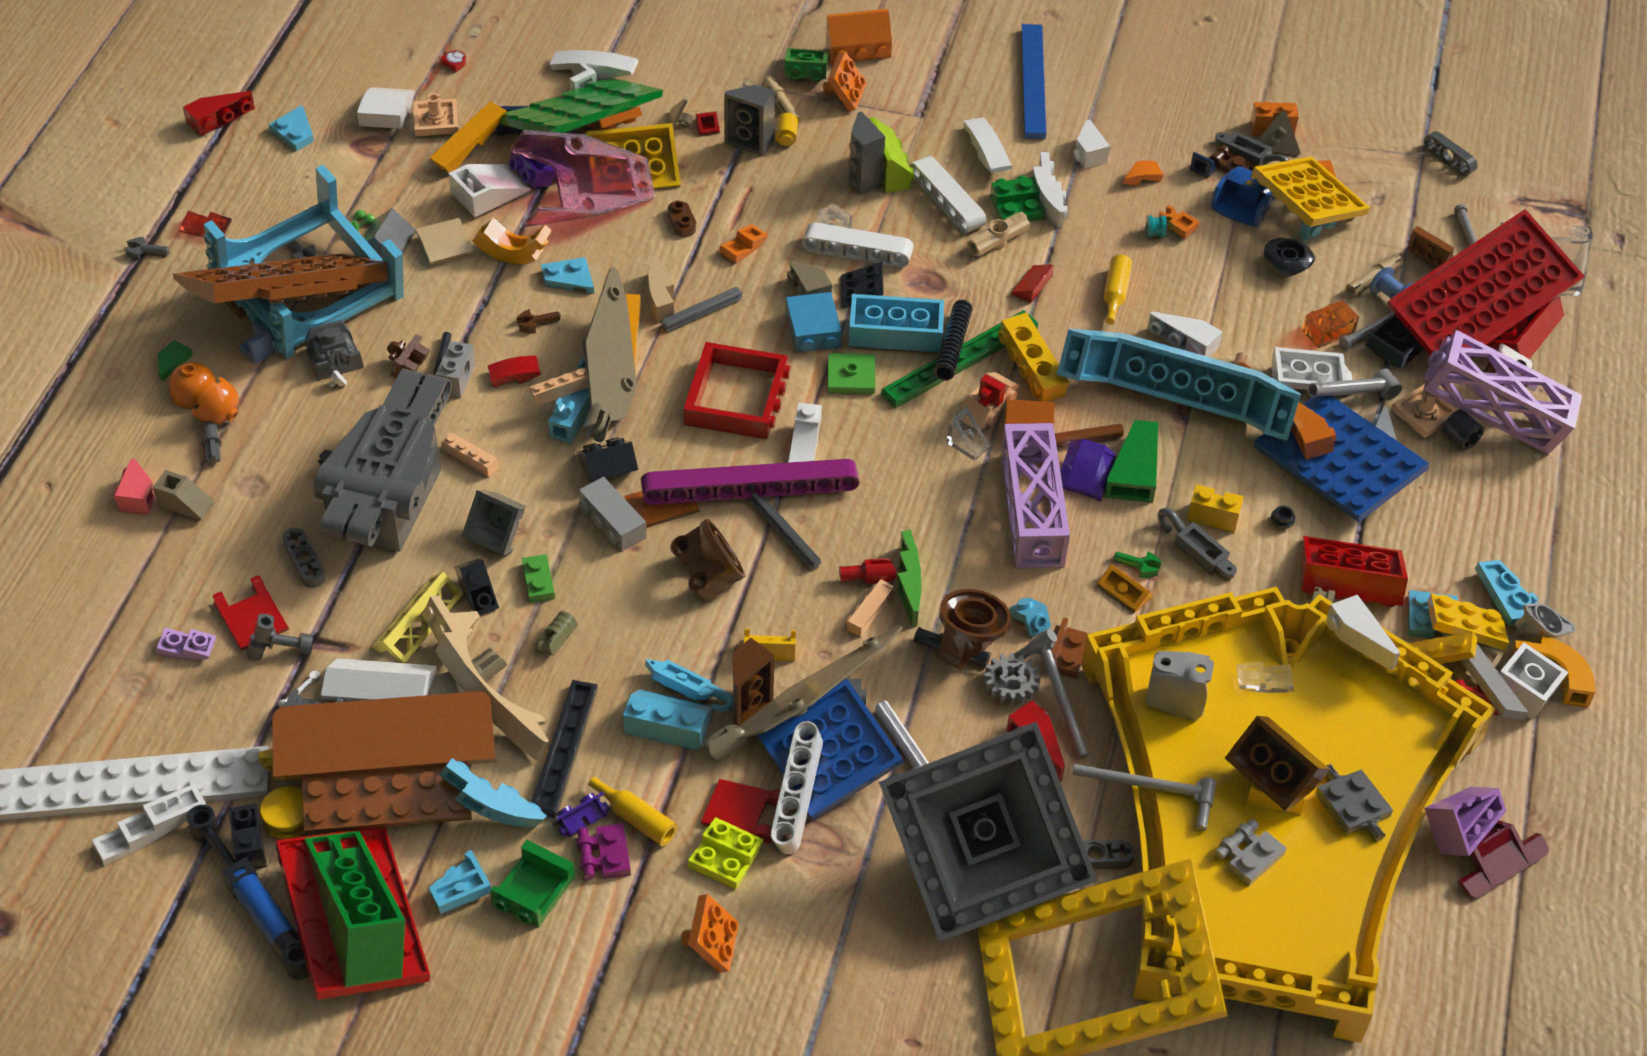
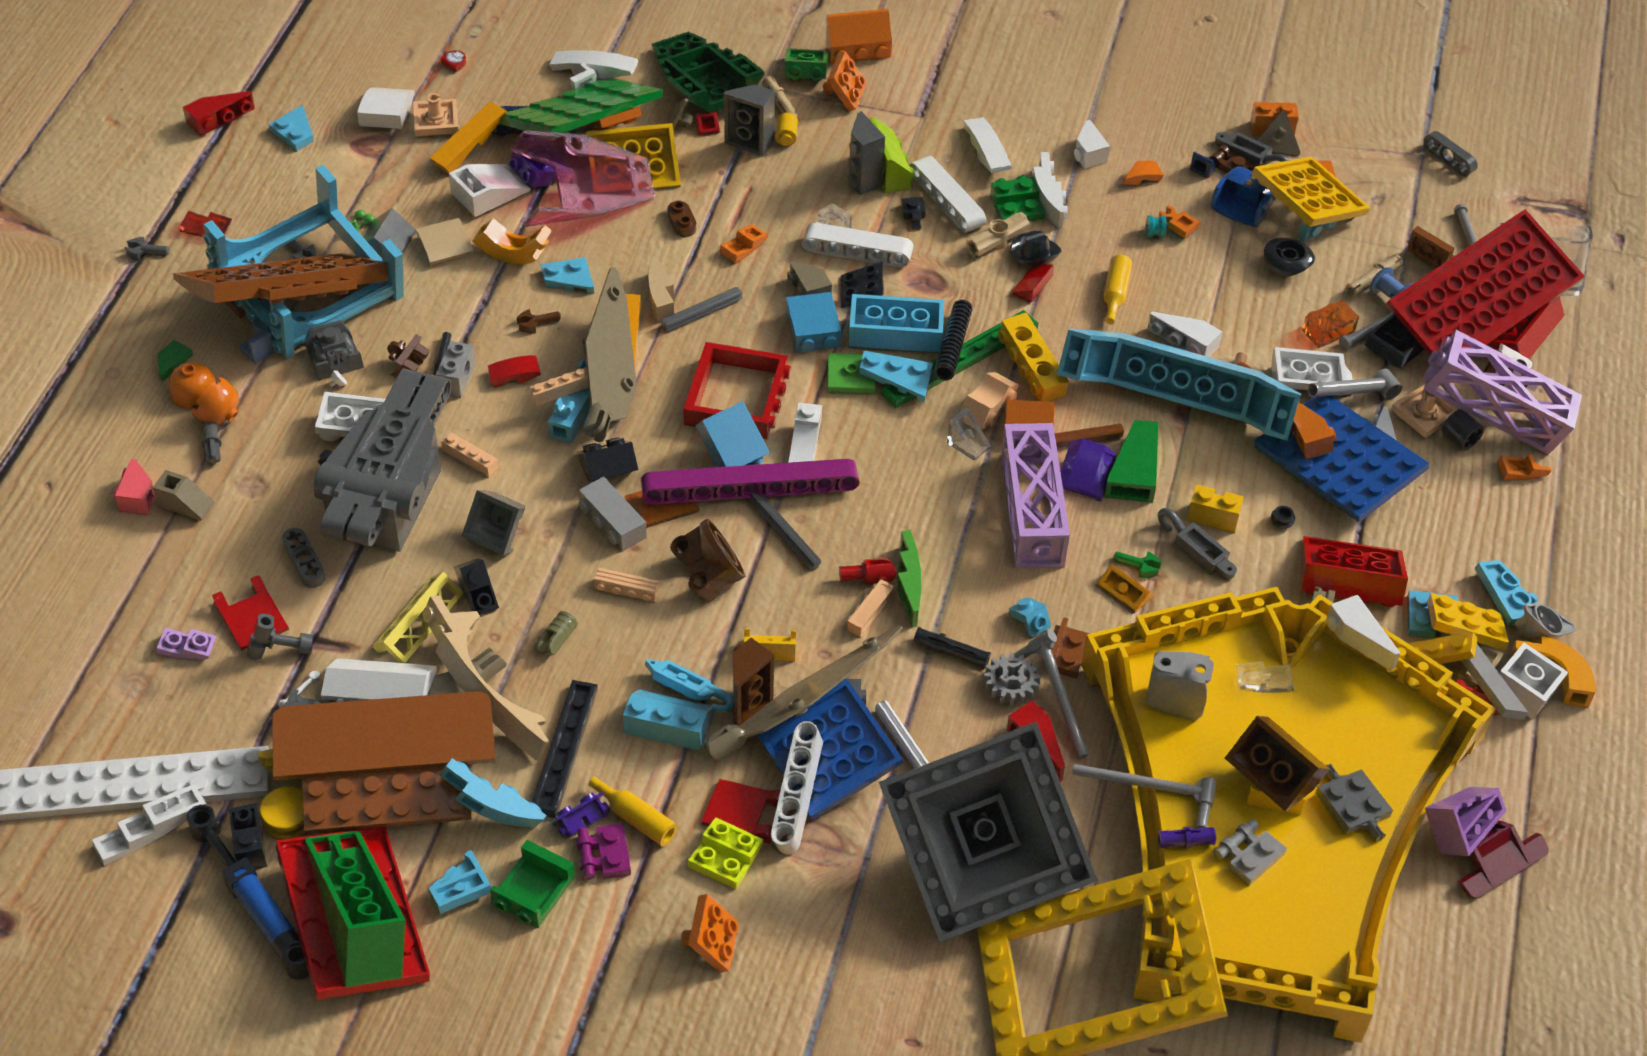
bright green plate [522,554,555,603] -> none
reddish brown piece [937,589,1011,670] -> none
red tile [978,374,1006,407] -> none
blue tile [1021,24,1046,139] -> none
dark grey beam [1083,840,1135,869] -> none
none -> white slope [315,392,385,441]
none -> light nougat piece [594,568,659,603]
none -> dark green wedge [651,32,765,113]
none -> dark azure brick [696,401,770,467]
none -> medium azure wing [859,351,933,403]
none -> black plate [900,197,926,229]
none -> black hat [1010,231,1062,265]
none -> dark purple pin [1157,826,1216,849]
none -> orange slope [1497,453,1552,480]

